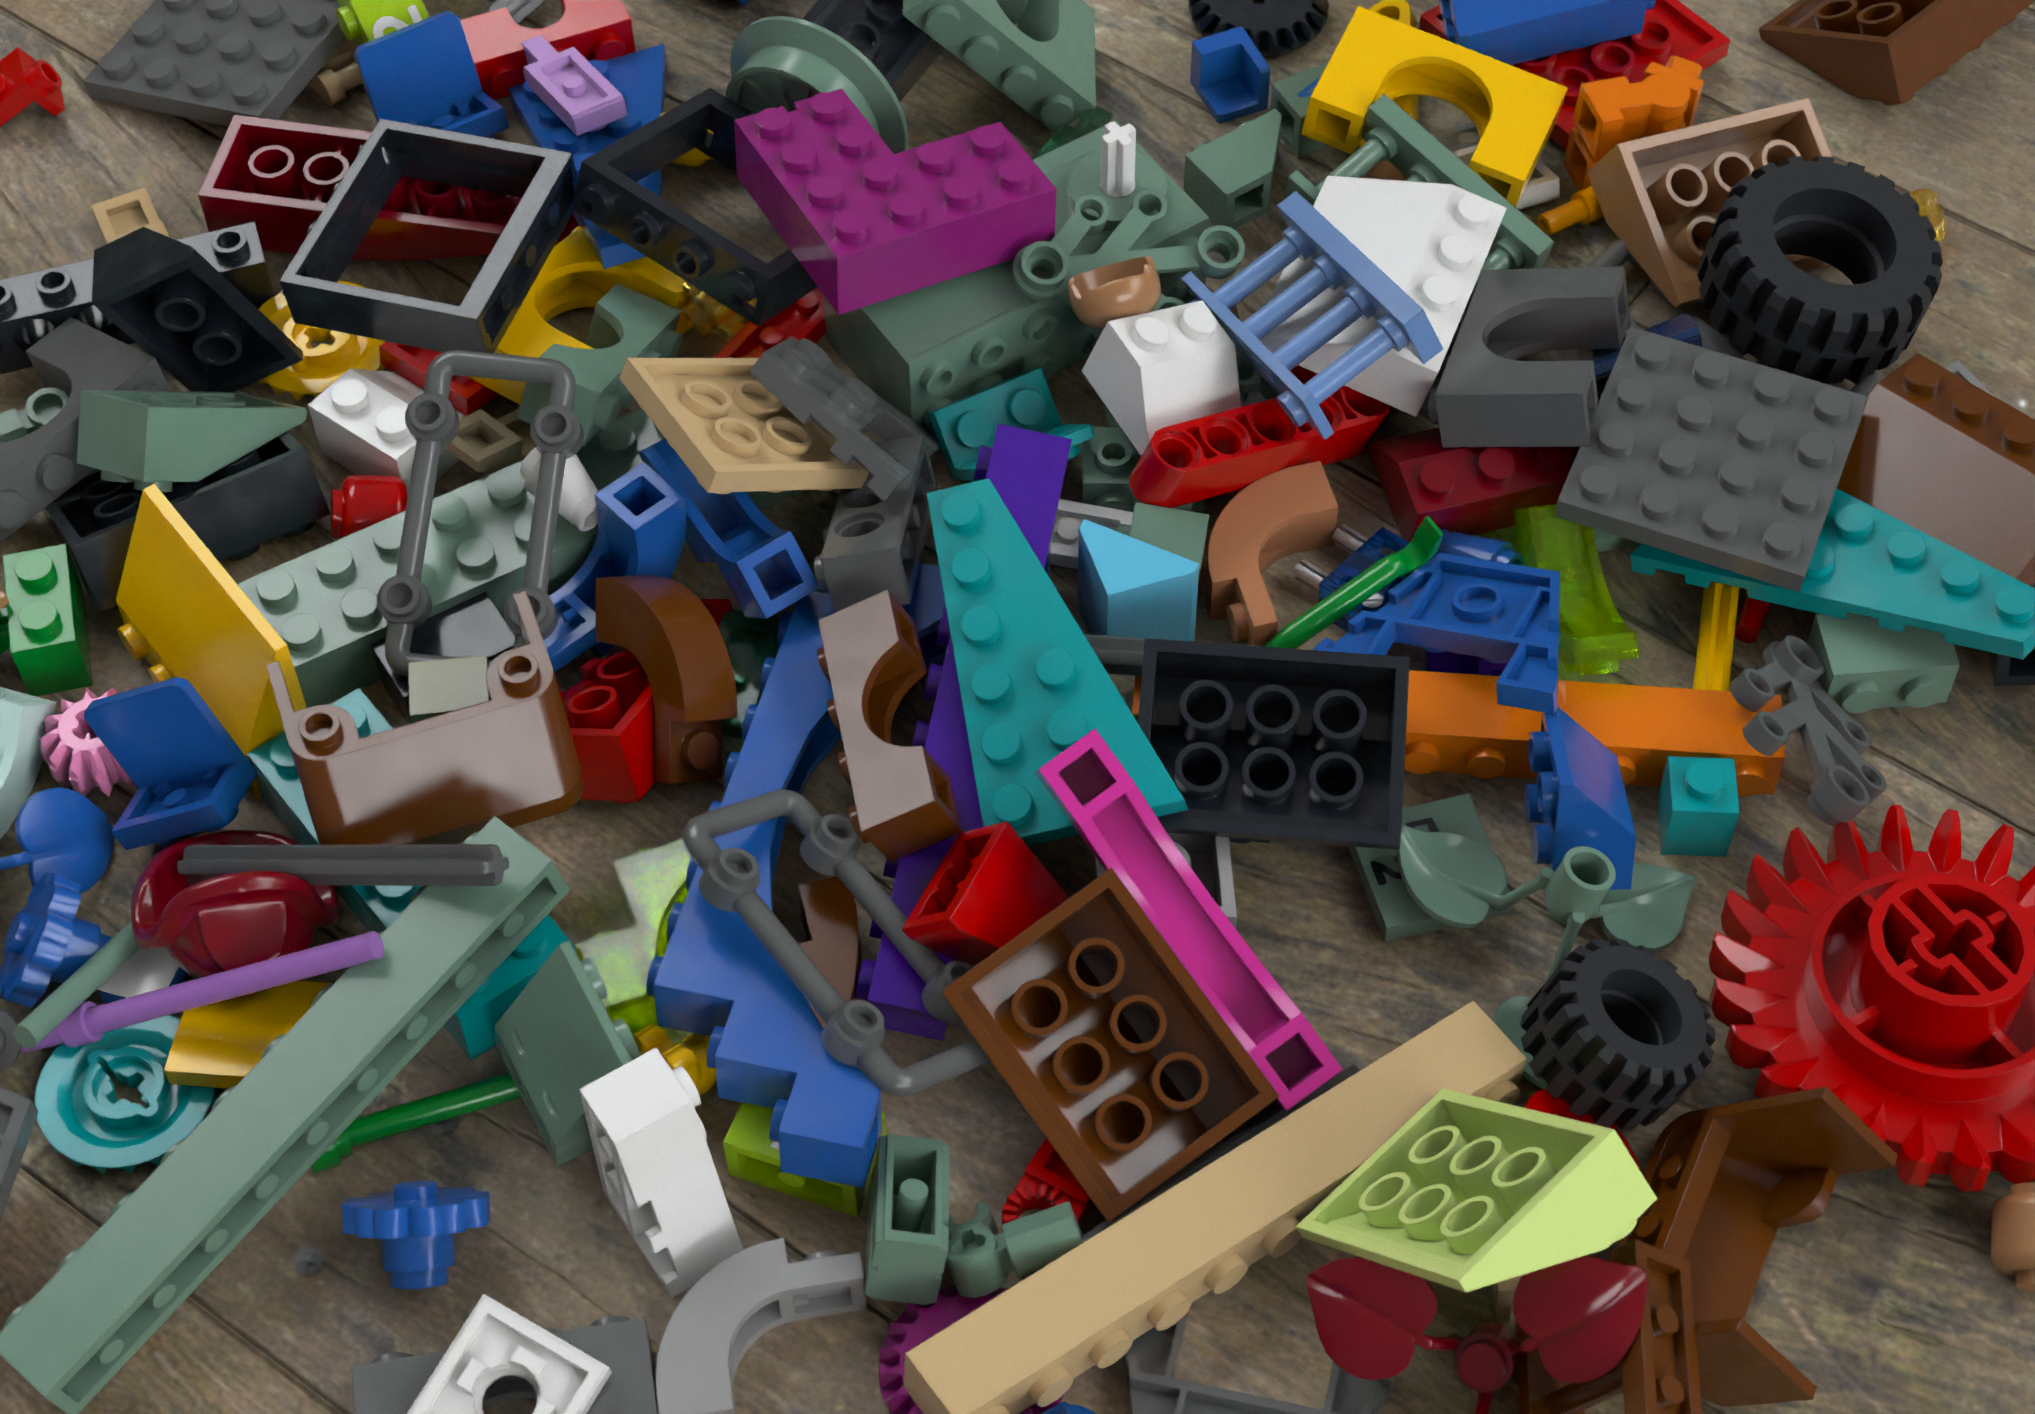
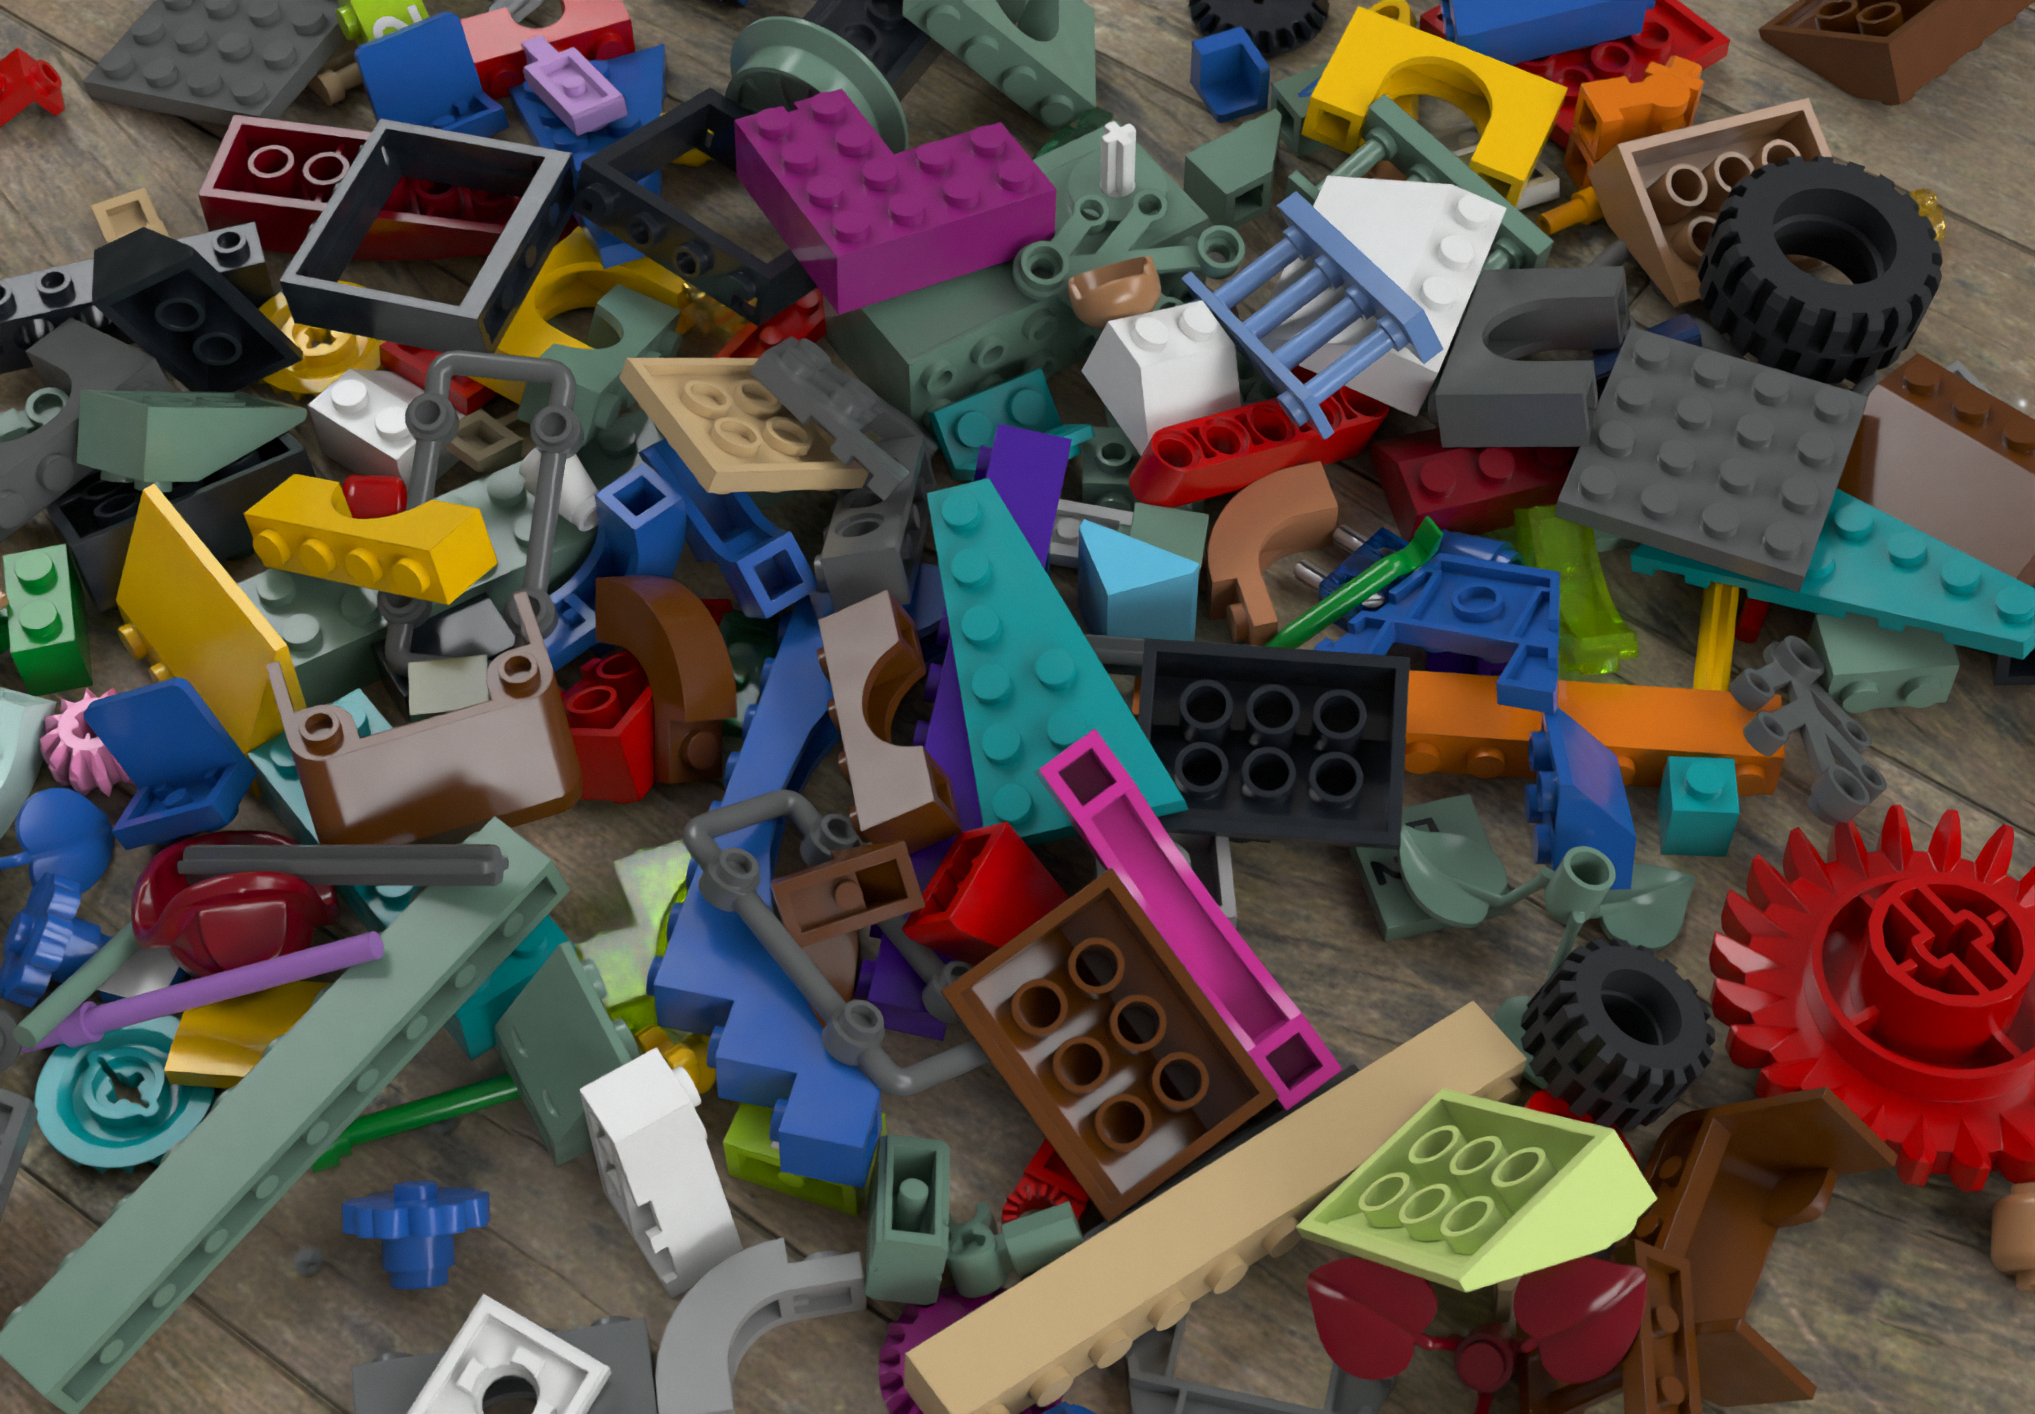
none -> yellow arch [243,474,498,605]
none -> reddish brown slope [769,839,925,948]

